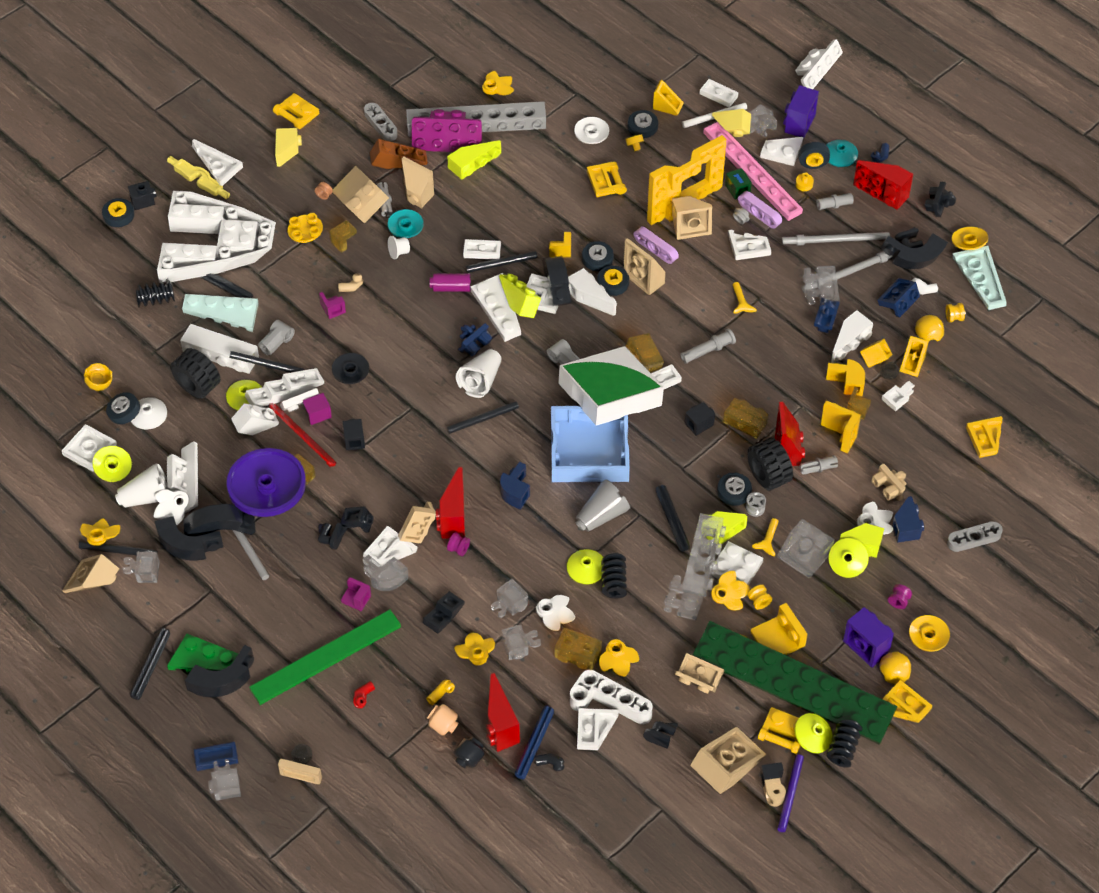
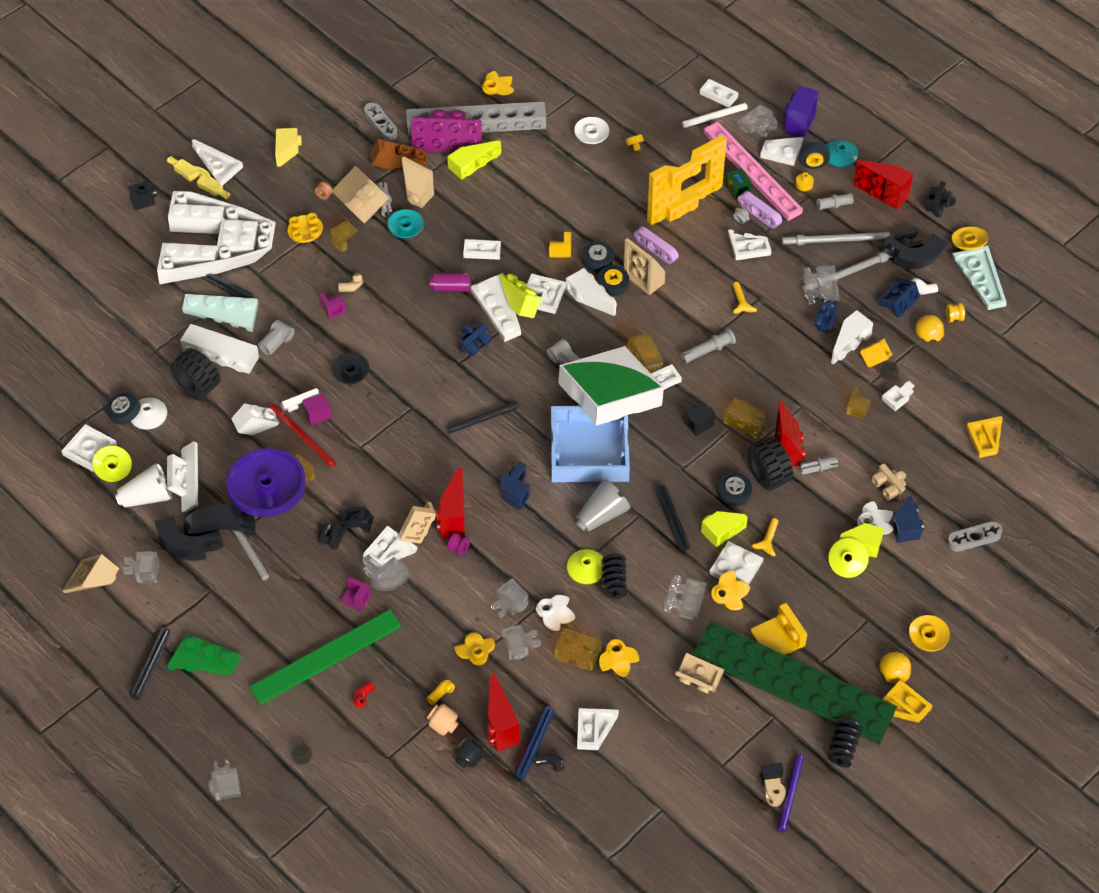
black bar [79,541,158,558] -> none
yellow plate [80,518,120,546] -> none
yellow hair [84,363,112,391] -> none
black wheel [102,198,134,228] -> none
black piece [136,280,175,308] -> none
white plate [153,489,189,525] -> none
black arch [185,645,254,697] -> none
dark blue tile [194,742,239,771] -> none
neon yellow dish [226,380,262,411] -> none
black bar [229,351,304,373] -> none
white slope [245,368,324,407] -> none
yellow plate [273,93,319,129] -> none
tan tile [278,758,322,784] -> none
black brick [342,419,365,451] -> none
white piece [388,236,410,259] -> none
black slope [423,591,465,634] -> none
white cone [456,349,501,398] -> none
black bar [466,251,538,273] -> none
black arch [542,255,571,306] -> none
white beam [570,670,653,724] -> none
yellow plate [587,162,627,197] -> none
black wheel [627,110,659,138] -> none
black piece [643,721,678,749] -> none
yellow slope [653,80,684,115] -> none
tan slope [672,196,712,240] -> none
clear brick [683,513,726,597] -> none
tan slope [690,727,767,794] -> none
light yellow slope [712,109,751,137] -> none
light grey wheel [746,492,766,517] -> none
yellow wheel [747,585,773,610] -> none
yellow plate [758,707,801,754] -> none
clear slope [777,519,835,578] -> none
neon yellow dish [794,713,833,753] -> none
white bracket [796,40,842,89] -> none
yellow bracket [821,401,861,454] -> none
yellow brick [826,359,865,396] -> none
dark purple brick [843,607,894,668] -> none
dark blue arm [871,143,890,163] -> none
magenta wheel [888,584,912,609] -> none
yellow slope [900,336,929,377] -> none

